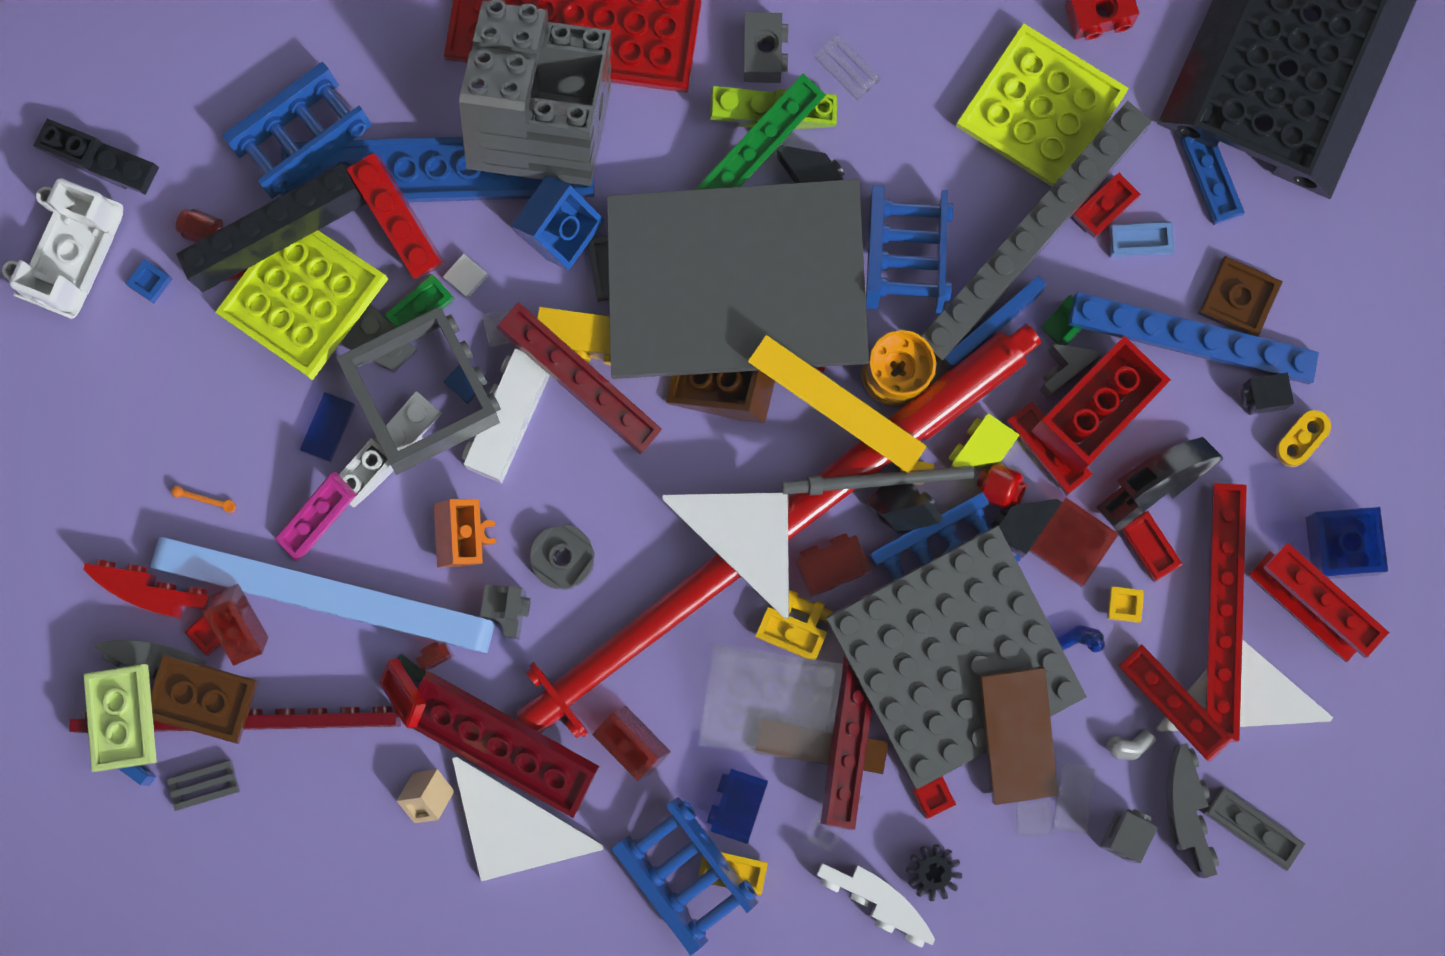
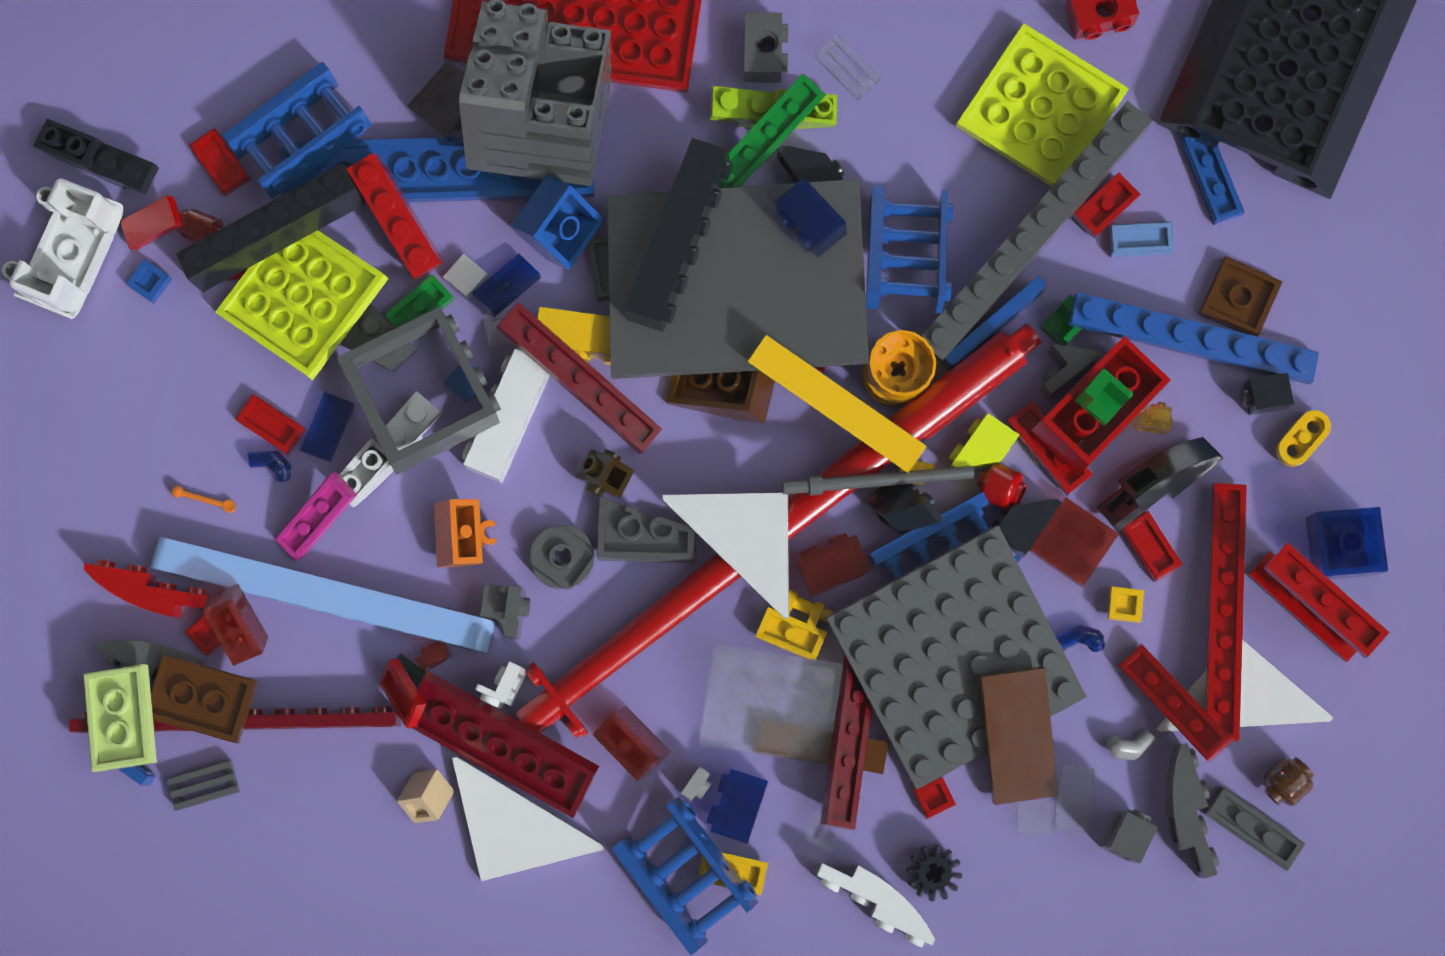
none -> red tile [120,195,183,250]
none -> red tile [189,128,251,197]
none -> red tile [235,394,306,456]
none -> clear blue arm [248,451,292,482]
none -> clear smoke tile [407,60,483,141]
none -> clear blue tile [472,254,541,317]
none -> white bracket [475,661,527,709]
none -> dark brown brick [576,449,634,499]
none -> dark grey wing [597,497,695,563]
none -> black brick [624,138,733,332]
none -> light grey plate [681,766,712,801]
none -> clear blue brick [775,178,847,258]
none -> green panel [1075,369,1133,425]
none -> clear yellow plate [1134,402,1173,435]
none -> reddish brown head [1264,757,1314,806]

